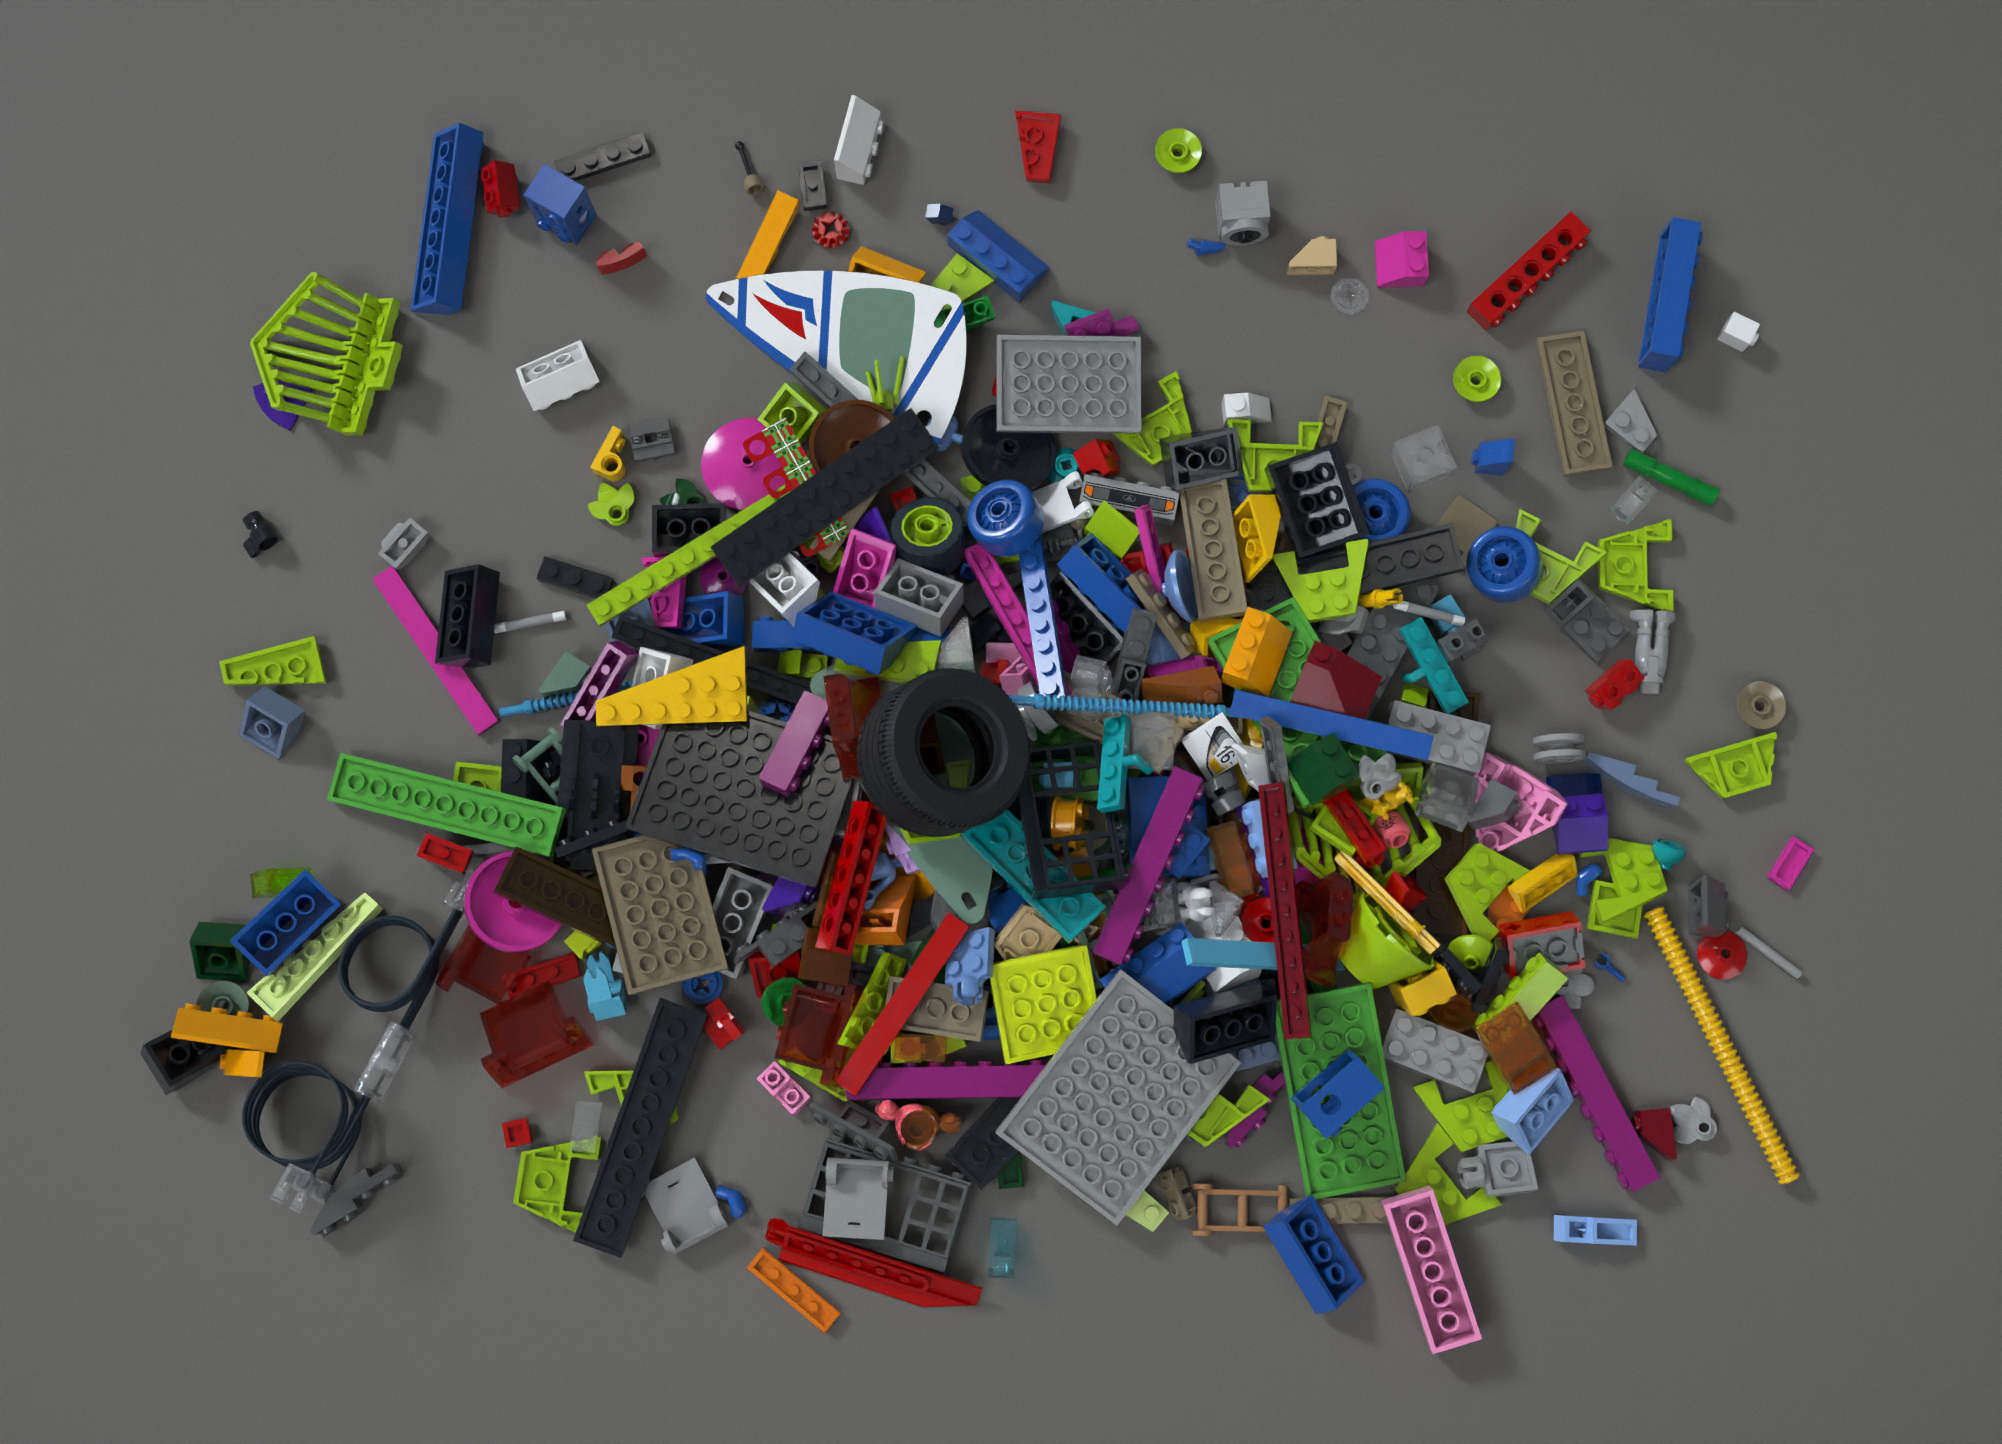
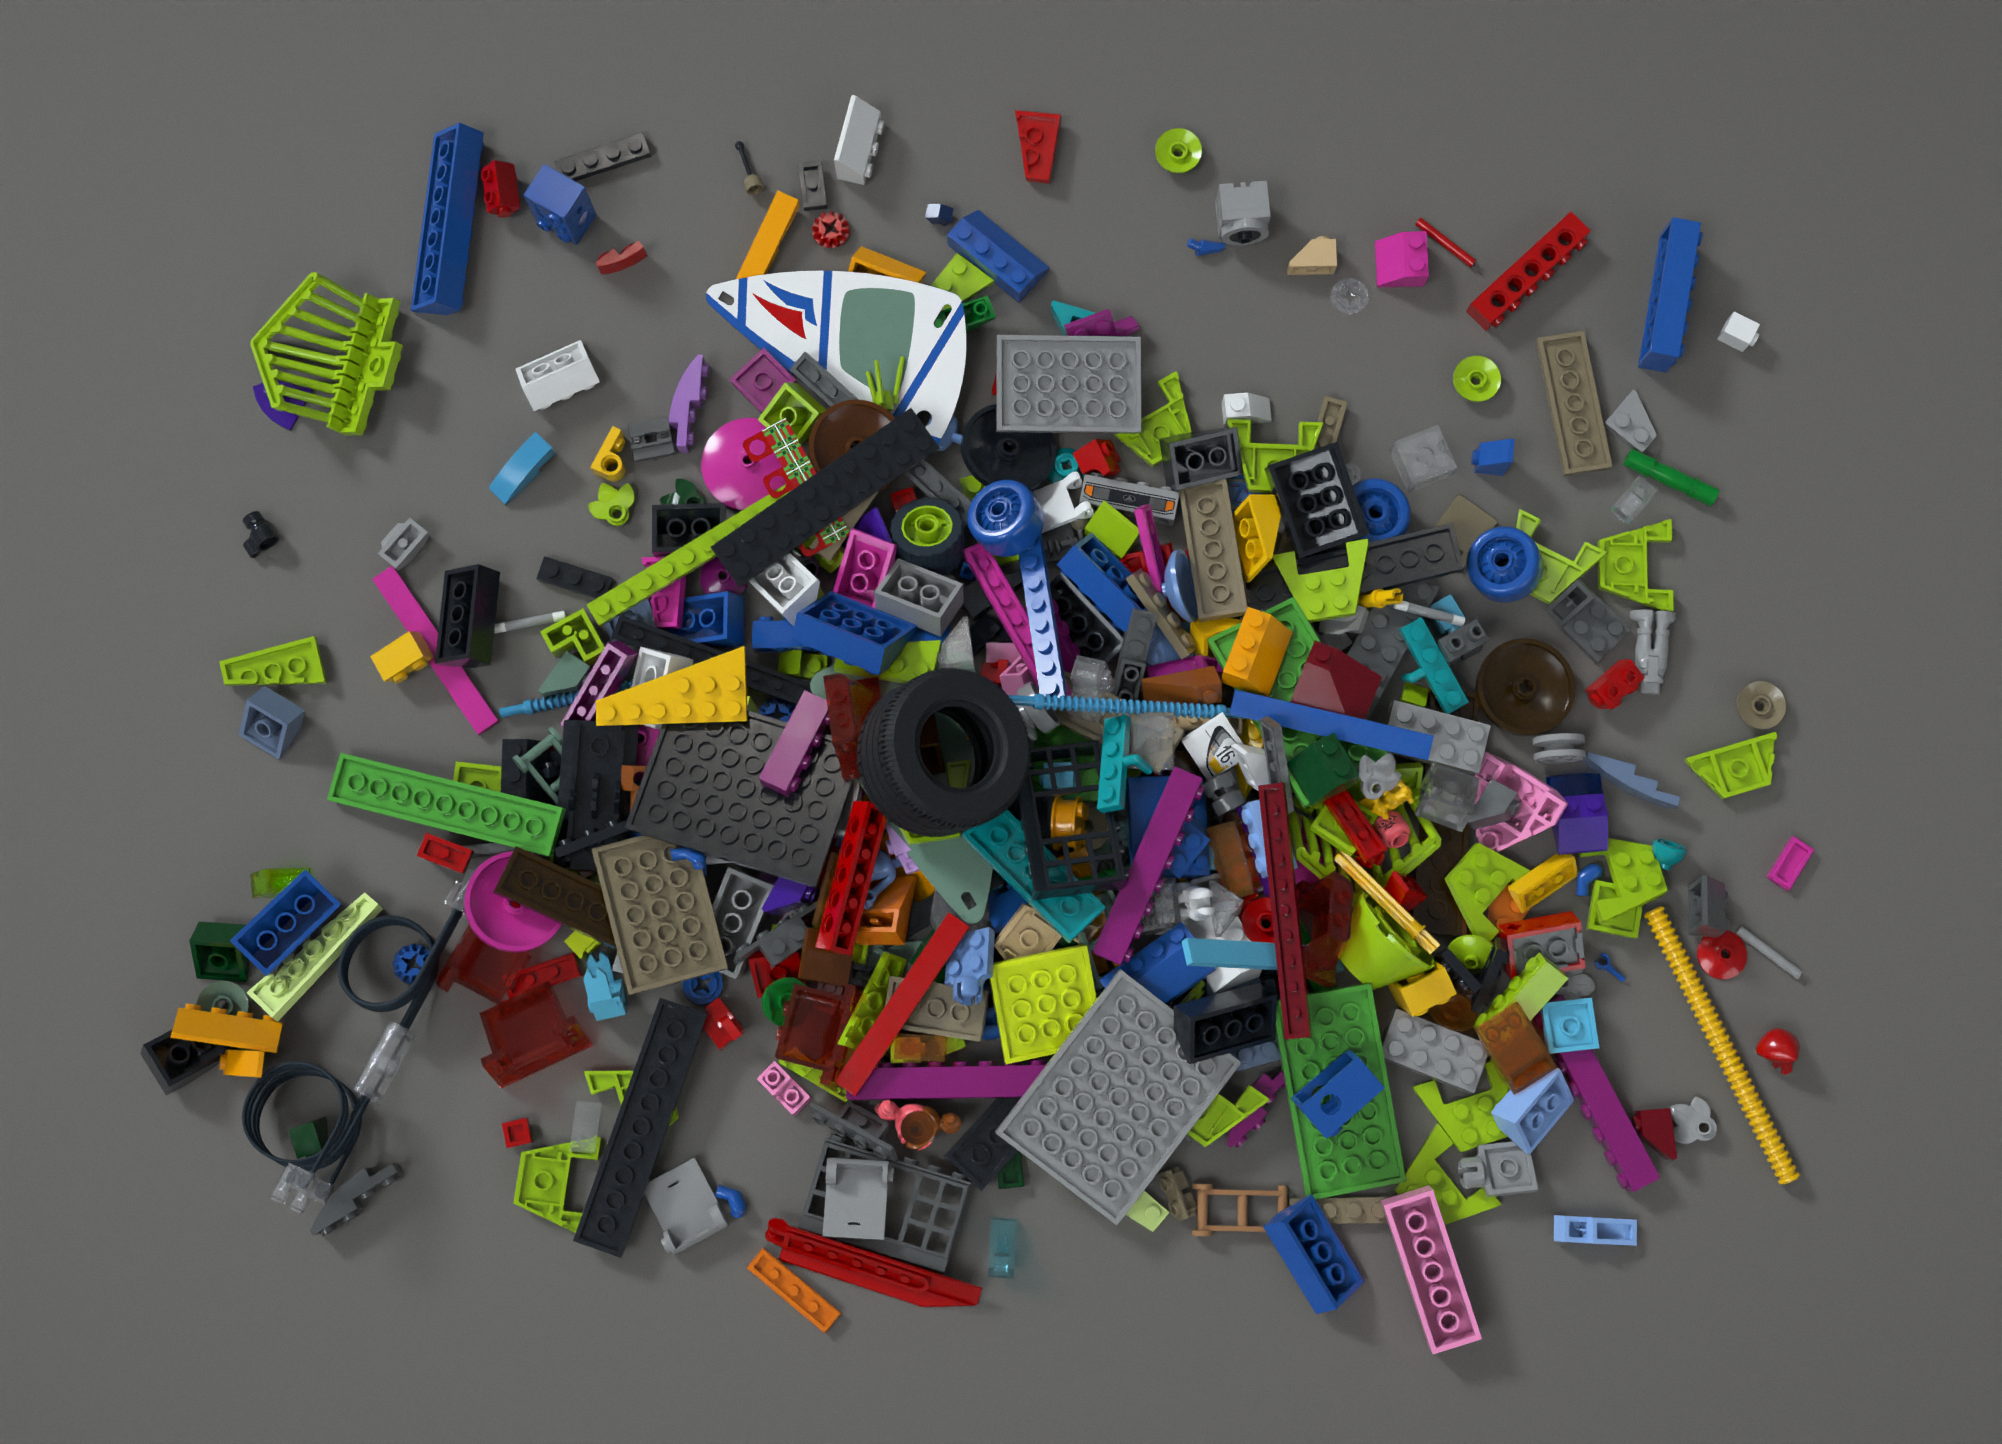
none -> dark green slope [288,1117,328,1159]
none -> yellow brick [370,631,434,684]
none -> blue gear [392,944,429,984]
none -> dark azure slope [489,432,555,505]
none -> lime brick [540,608,605,667]
none -> medium lavender slope [669,354,709,453]
none -> magenta plate [729,348,797,414]
none -> red bar [1415,217,1476,268]
none -> dark brown dish [1476,638,1576,736]
none -> medium azure tile [1541,998,1599,1054]
none -> red piece [1756,1028,1800,1075]

